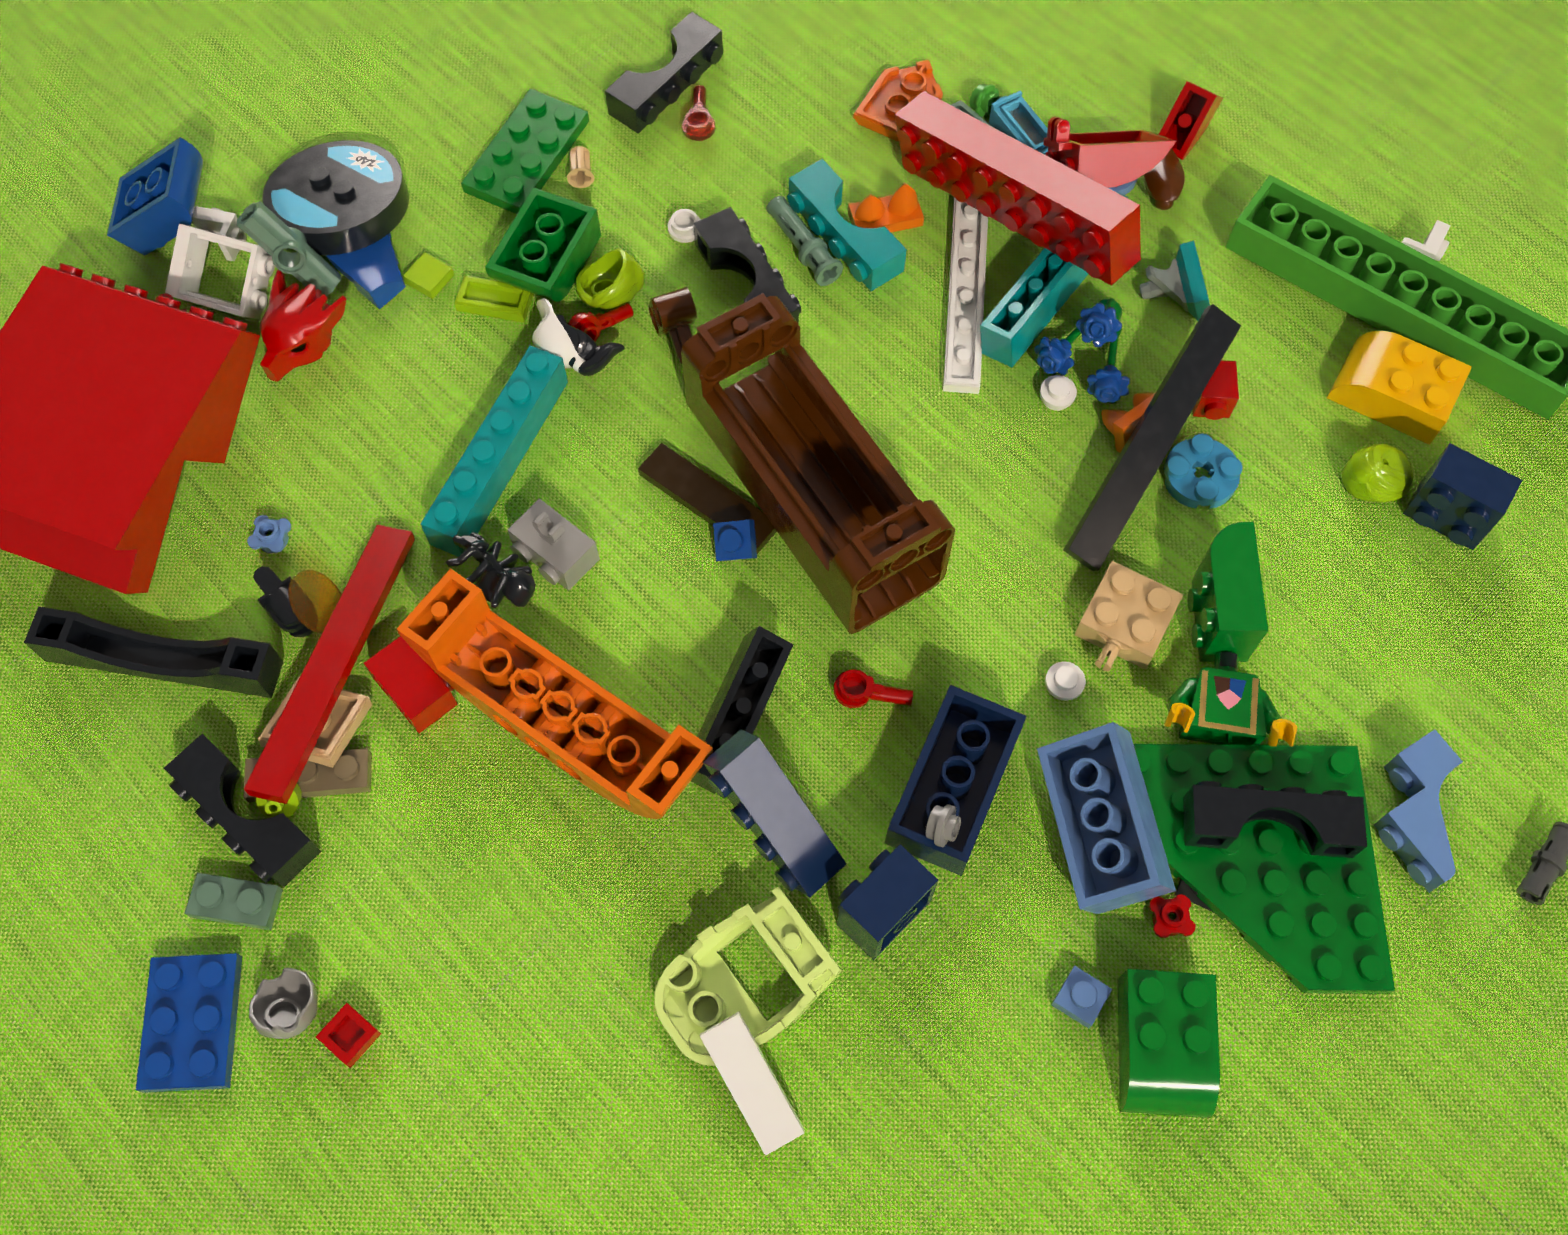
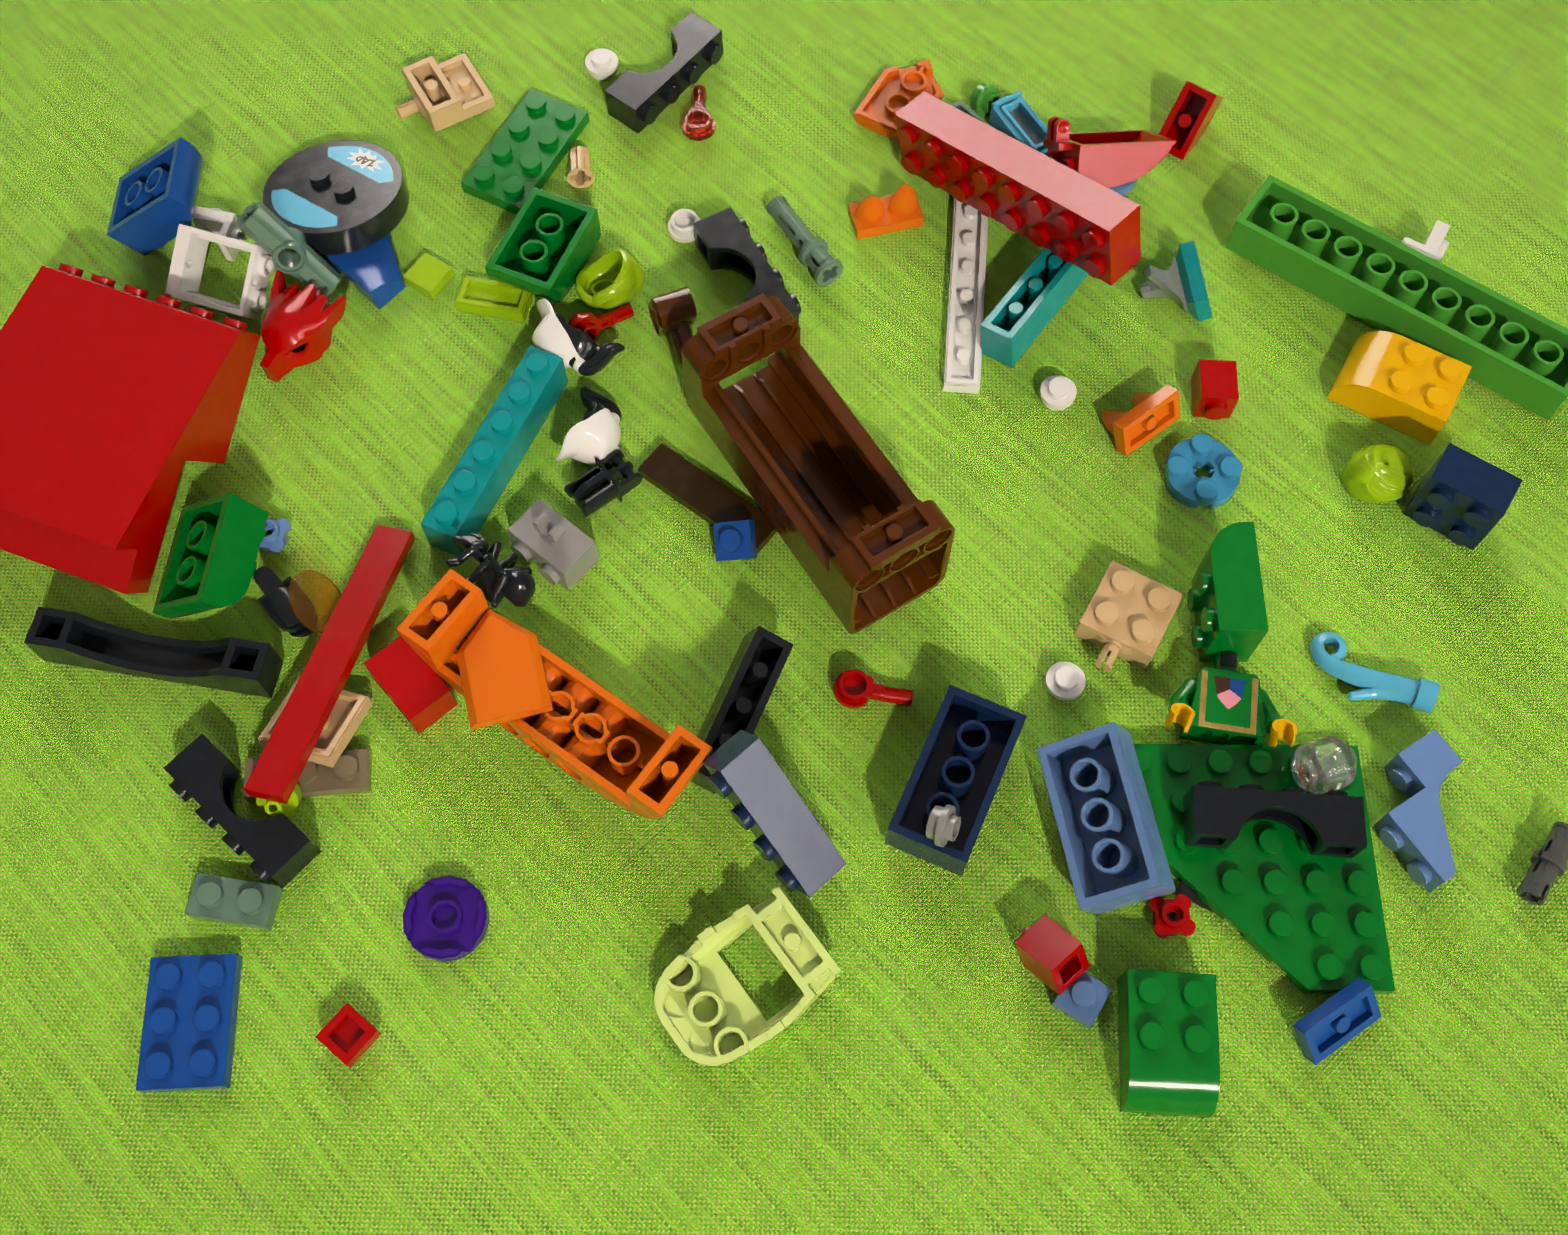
light grey hair [249,968,318,1039] -> none
white tile [700,1012,805,1156] -> none
teal arch [787,159,907,291] -> none
dark blue brick [837,844,938,961] -> none
blue plant [1034,298,1130,403] -> none
black tile [1063,304,1241,571] -> none
reddish brown arm [1144,148,1185,210] -> none
none -> green brick [152,493,268,618]
none -> tan plate [395,53,496,132]
none -> dark purple tile [403,875,489,962]
none -> orange tile [456,609,553,730]
none -> white hair [555,387,622,465]
none -> black arm [564,450,643,517]
none -> white plate [585,48,618,81]
none -> red brick [1015,915,1090,995]
none -> clear head [1291,736,1357,794]
none -> blue plate [1293,977,1382,1065]
none -> medium azure plant [1310,631,1440,713]

